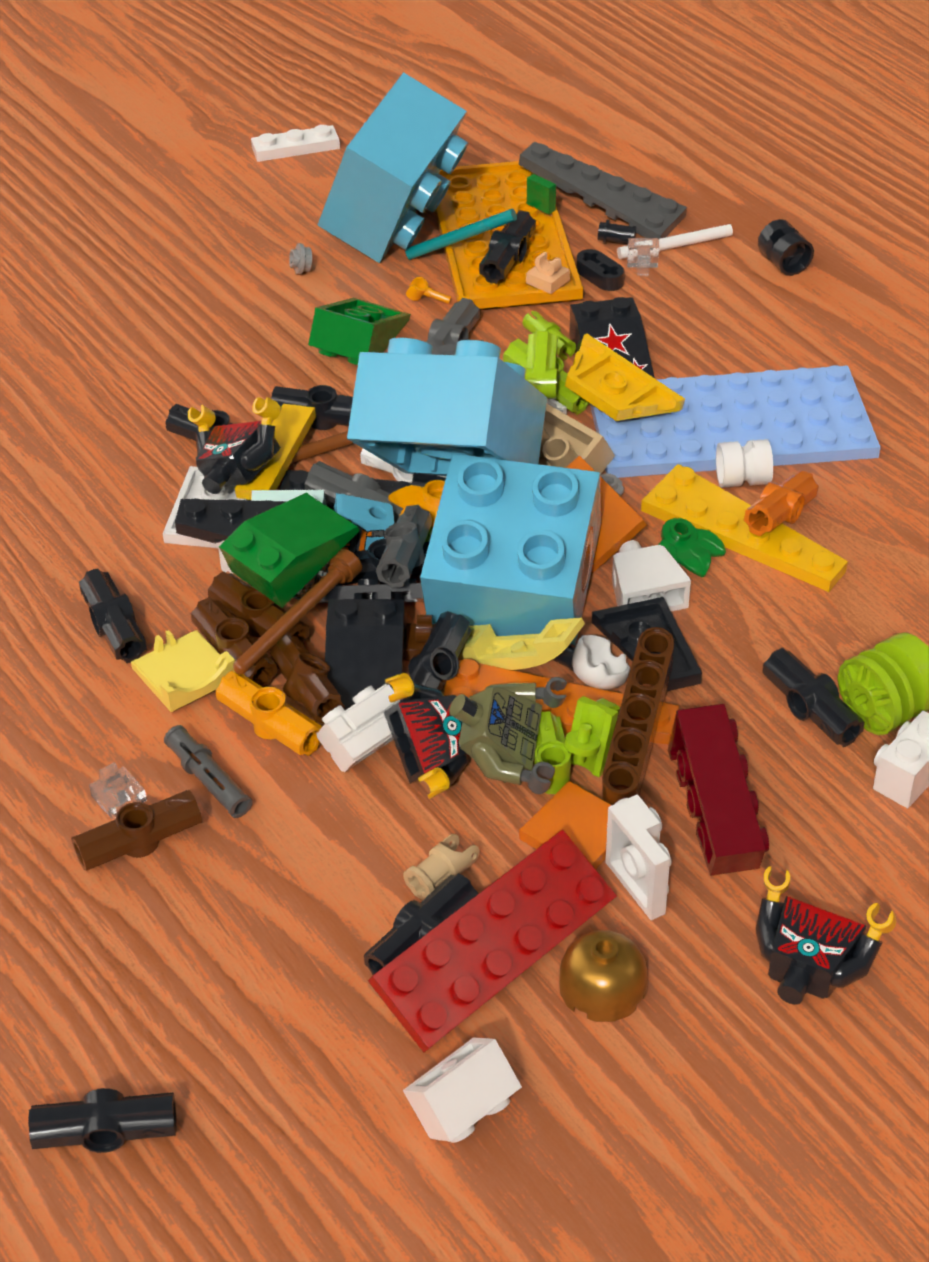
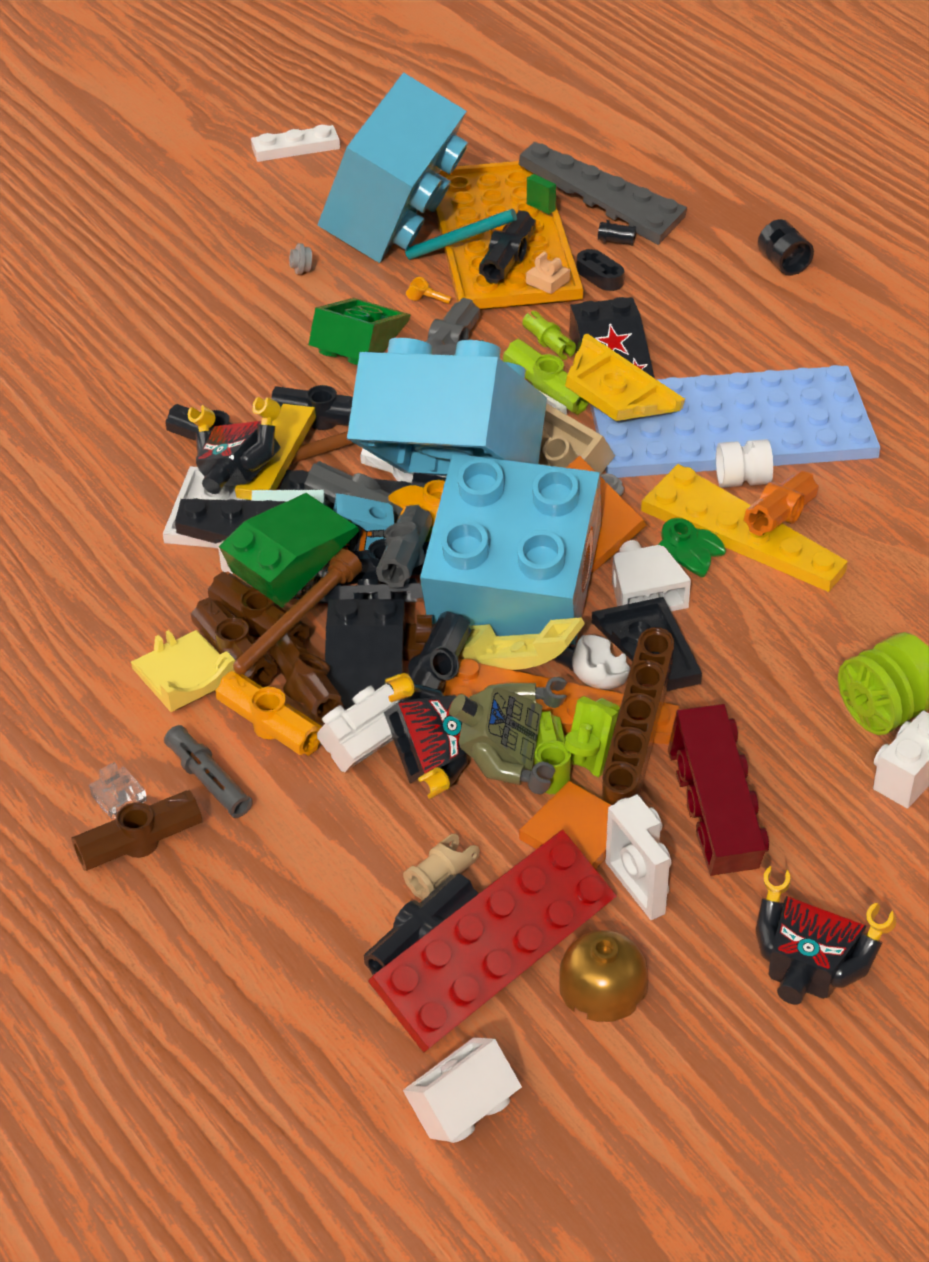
black piece [28,1088,177,1153] -> none
black piece [79,568,147,663] -> none
lime piece [525,331,558,399] -> none
white bar [617,224,733,259] -> none
clear tile [627,238,659,276] -> none
black piece [762,648,865,748] -> none

